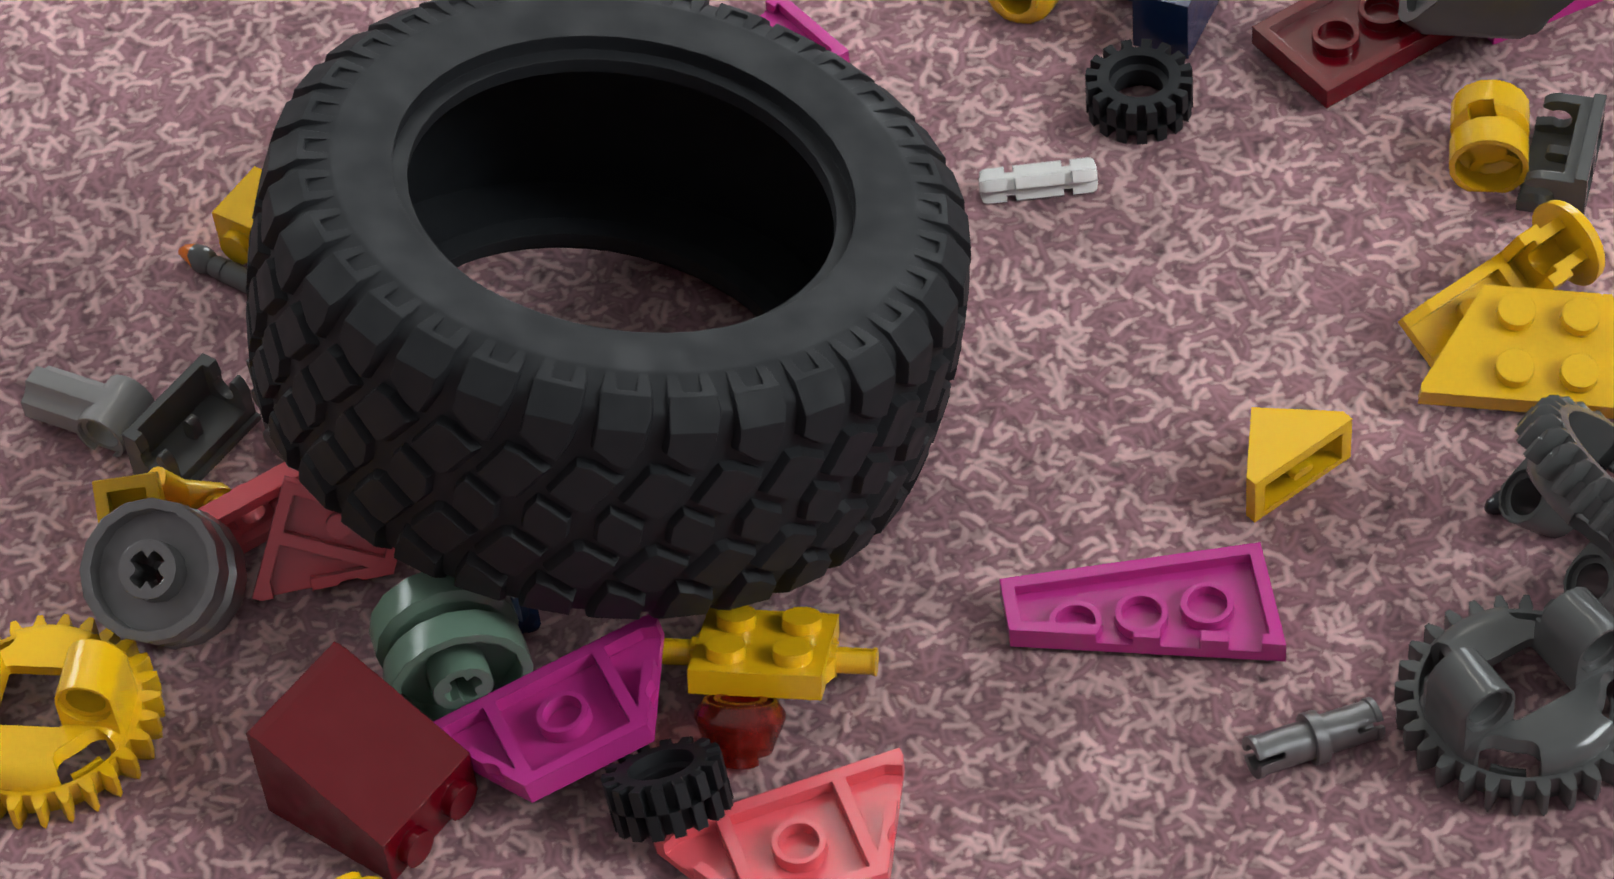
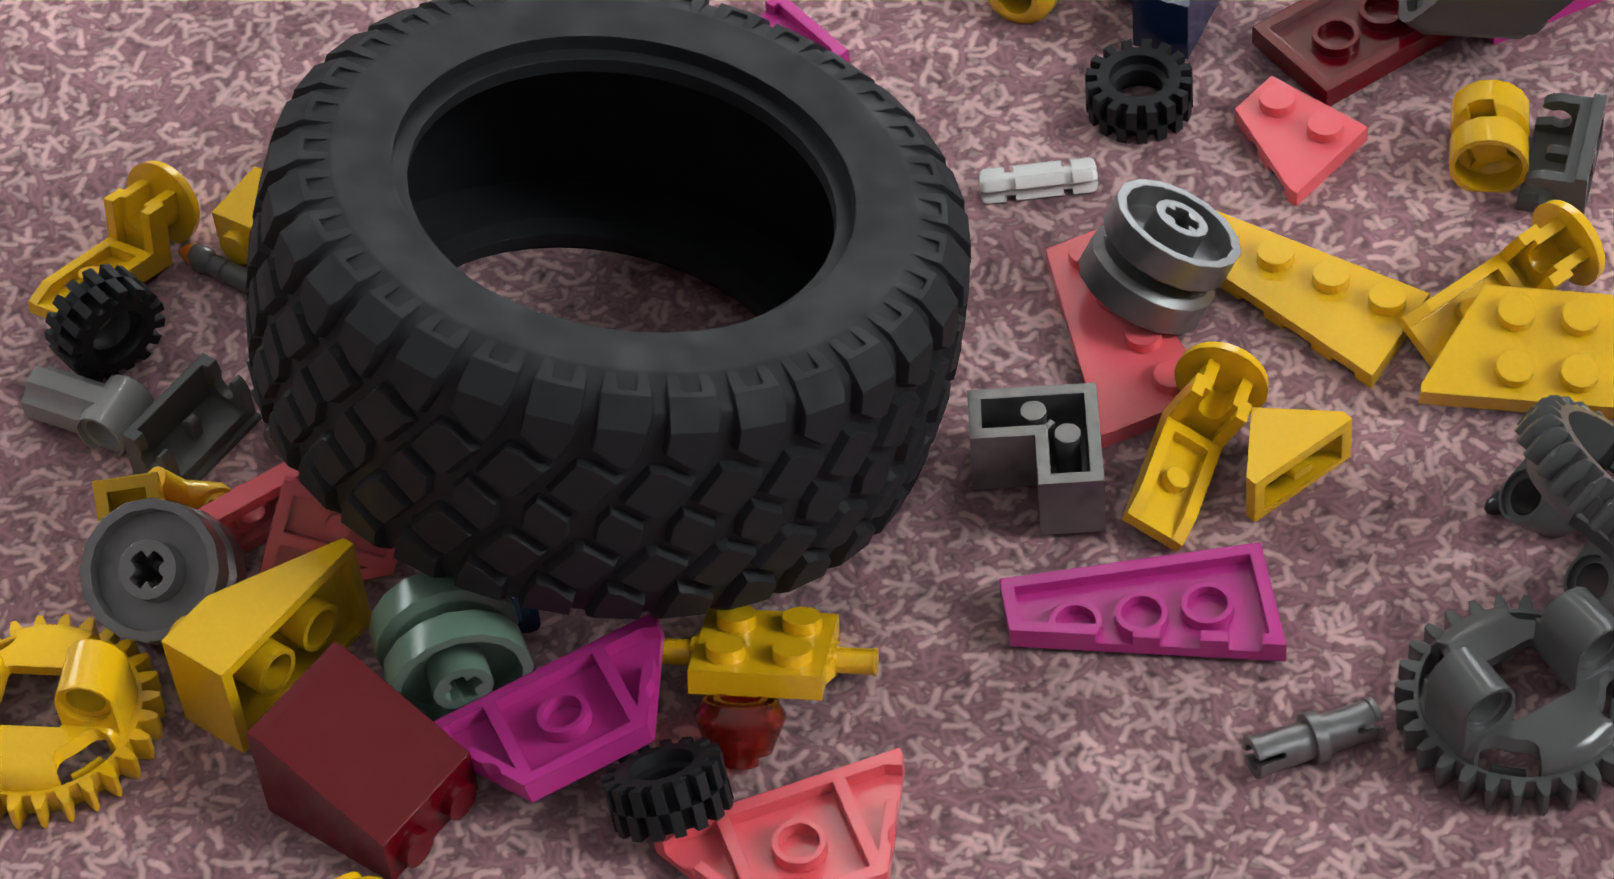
none -> yellow piece [28,160,200,319]
none -> black tyre [44,264,166,382]
none -> yellow slope [161,538,371,753]
none -> flat silver brick [967,382,1106,535]
none -> coral wing [1046,230,1186,449]
none -> flat silver wheel [1078,179,1241,335]
none -> yellow piece [1121,341,1269,552]
none -> yellow wing [1217,211,1430,389]
none -> coral wing [1235,75,1368,206]

